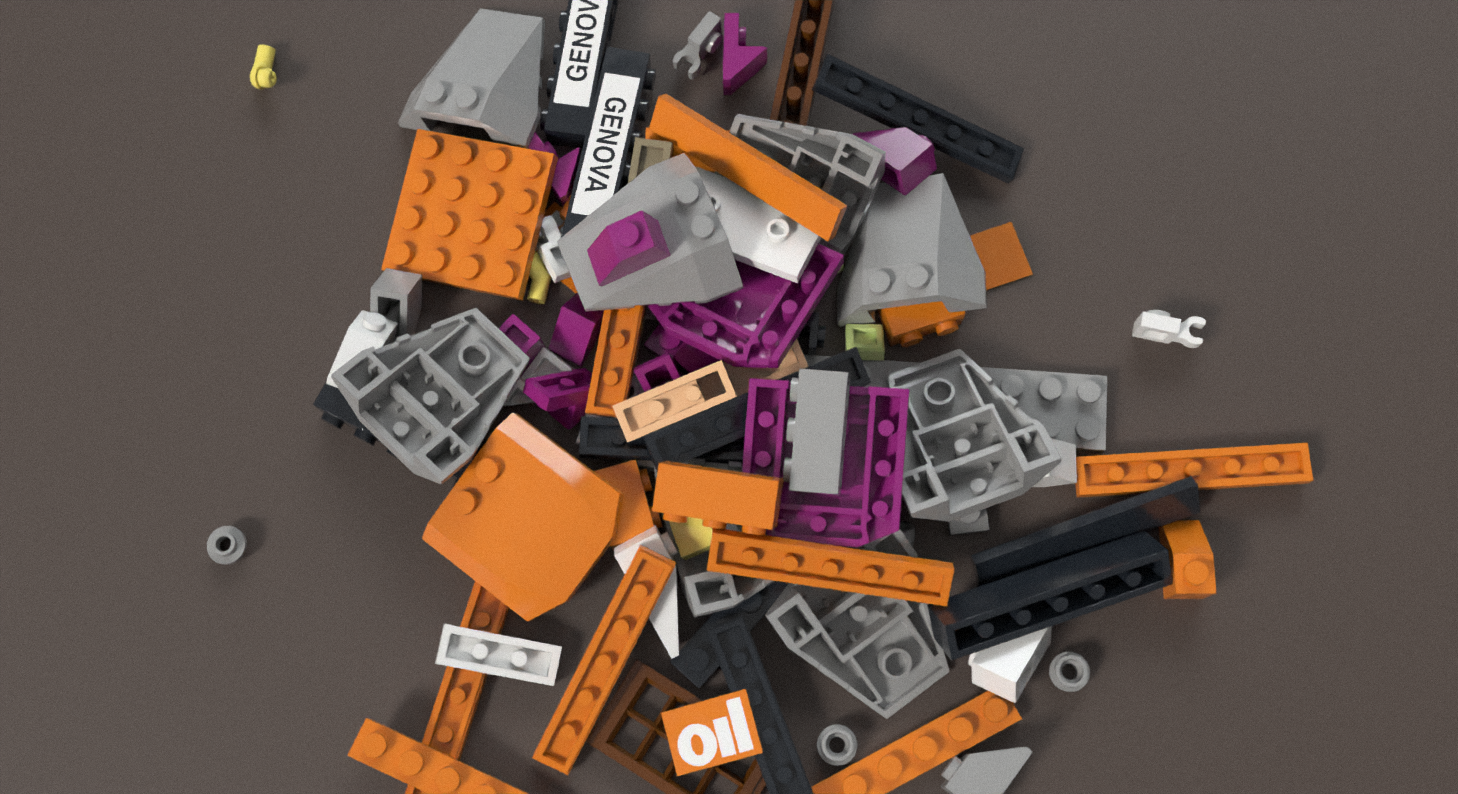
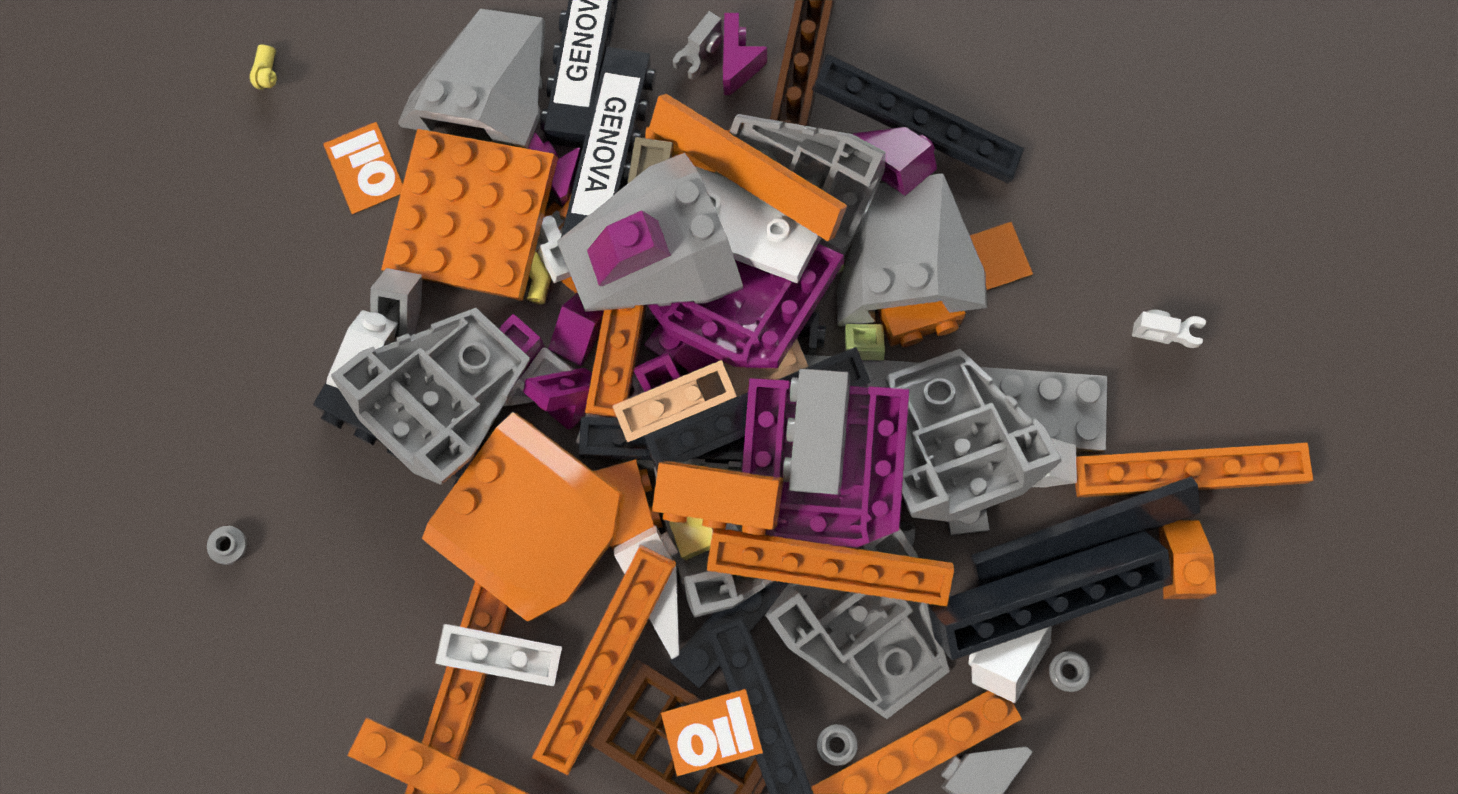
none -> sticker [323,122,403,214]

